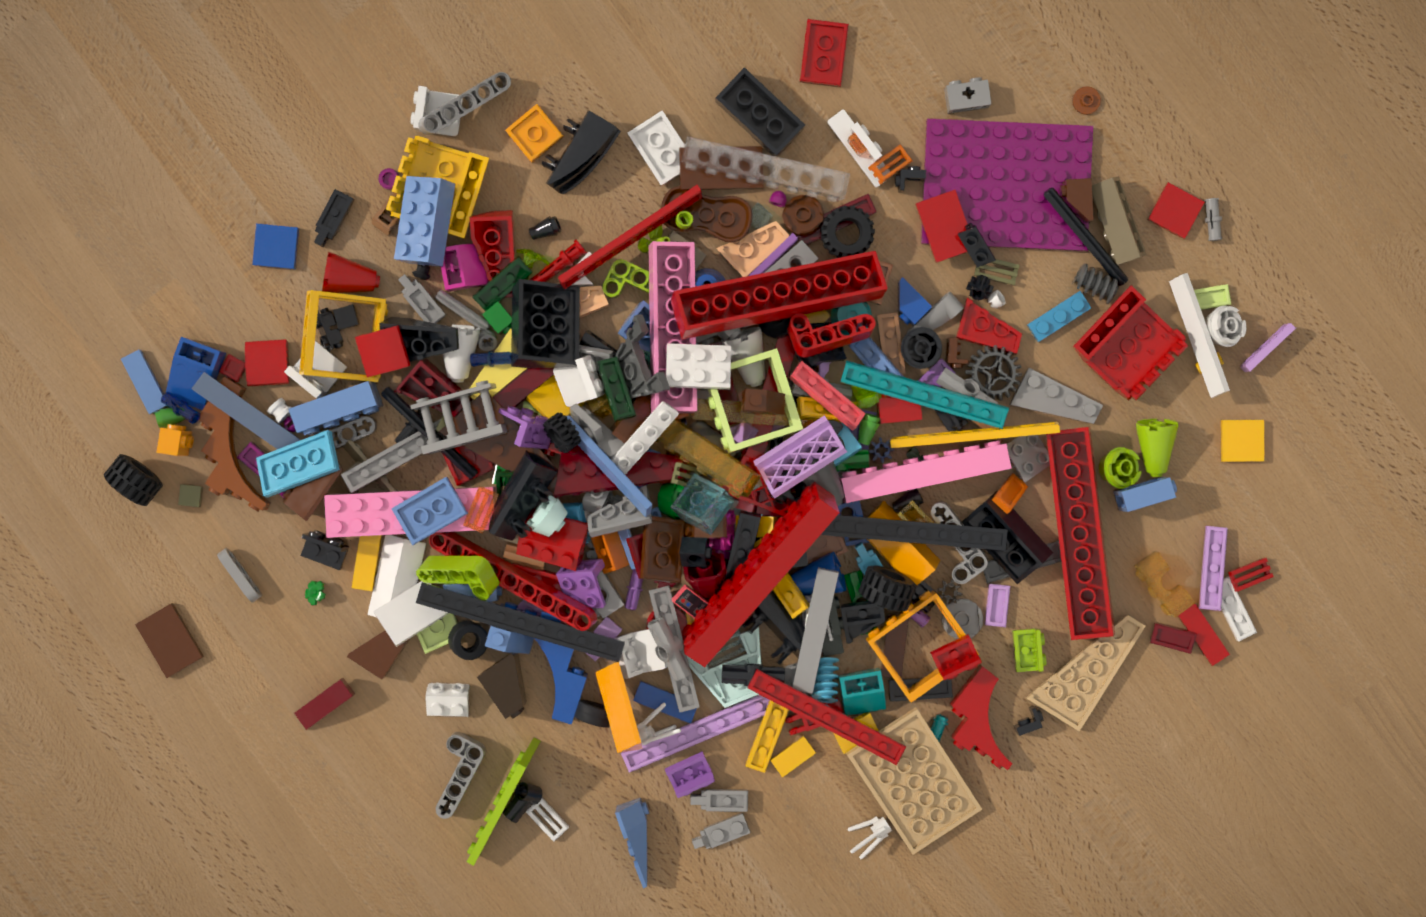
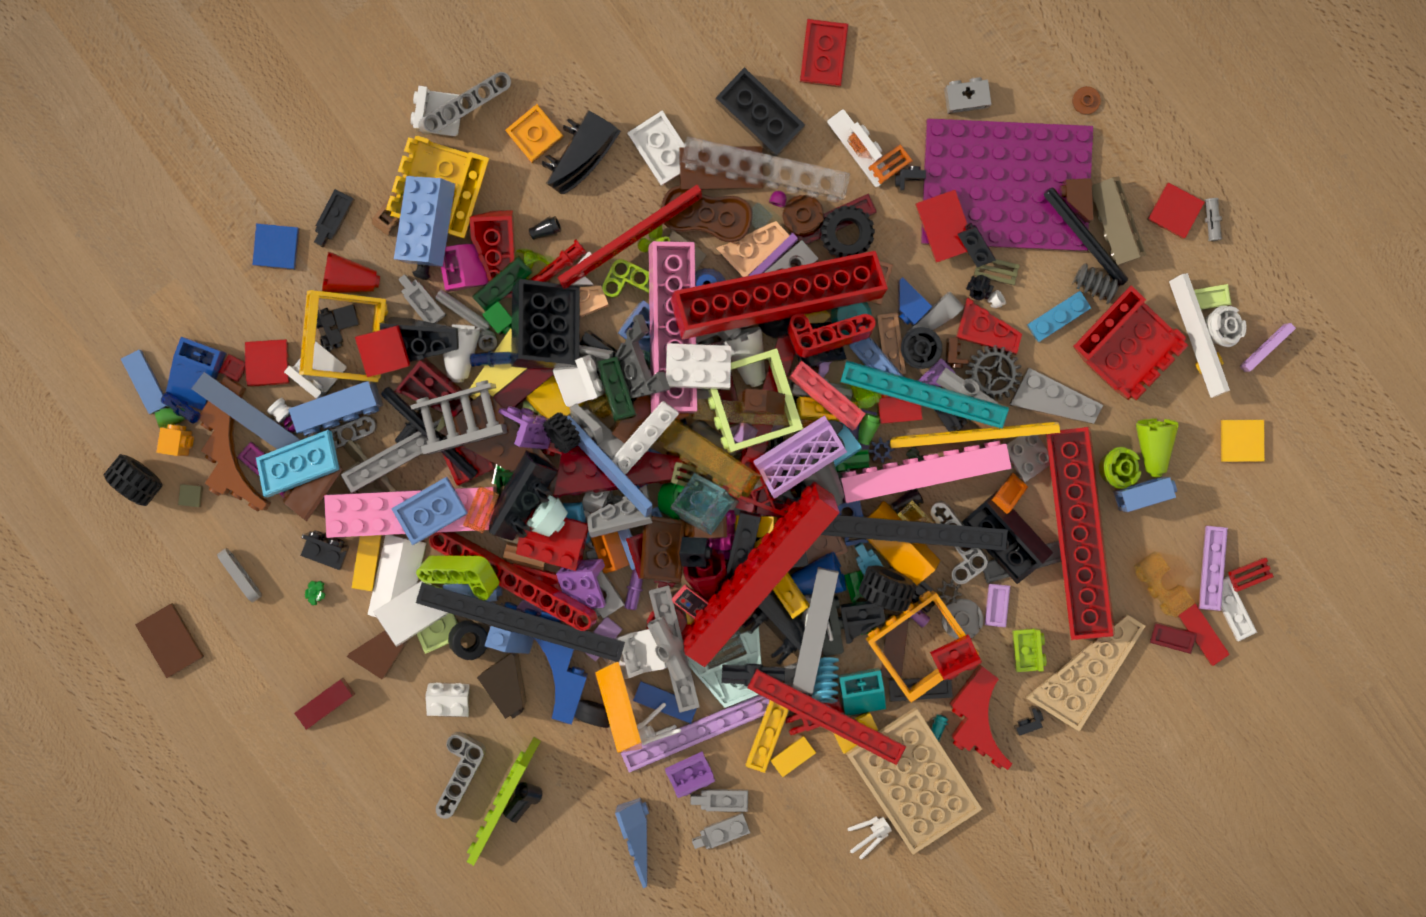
magenta tile [378,168,399,190] -> none
white tile [526,797,569,842] -> none
lime hinge [676,211,693,230] -> none

